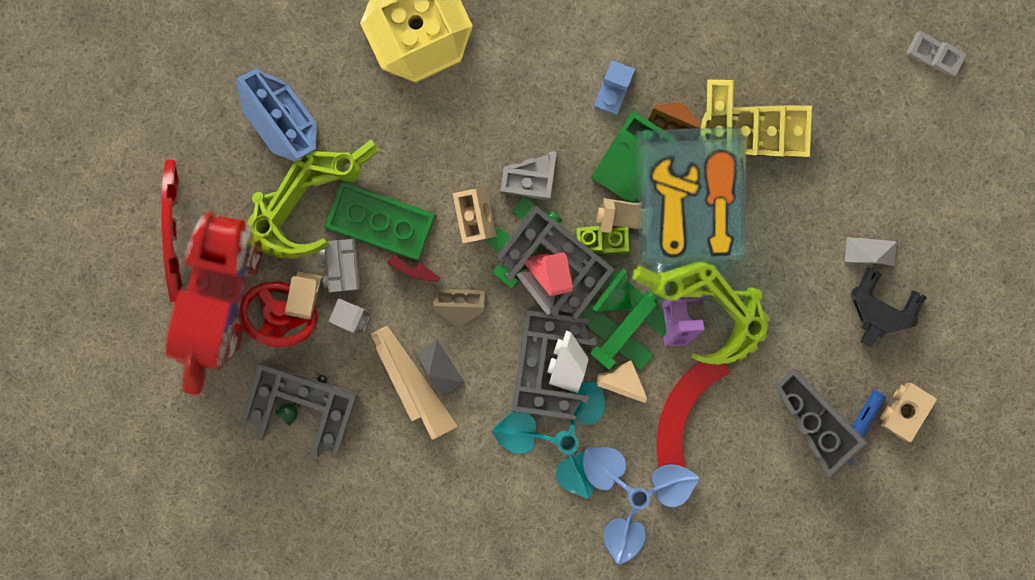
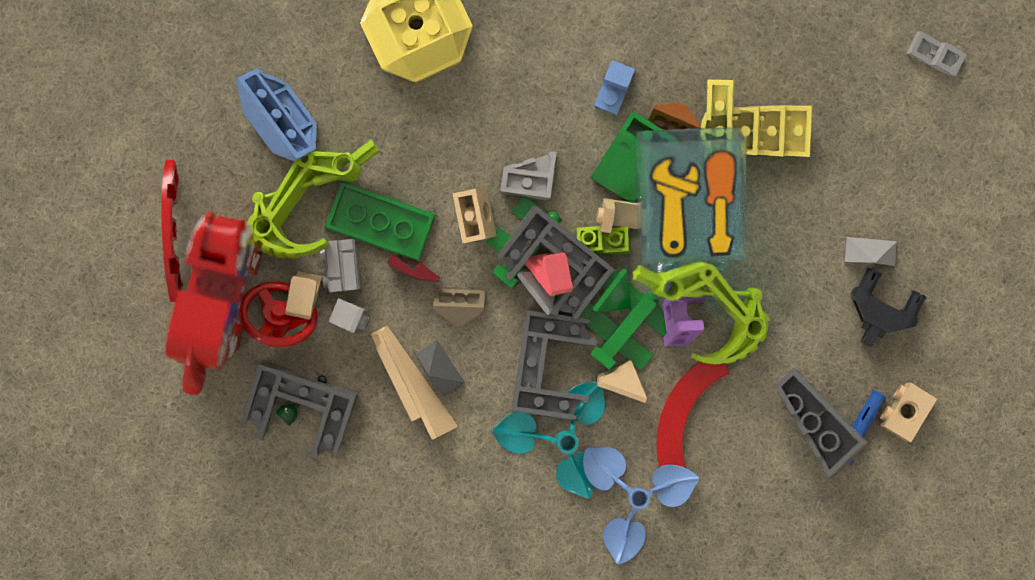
white slope [547,331,589,393] -> none

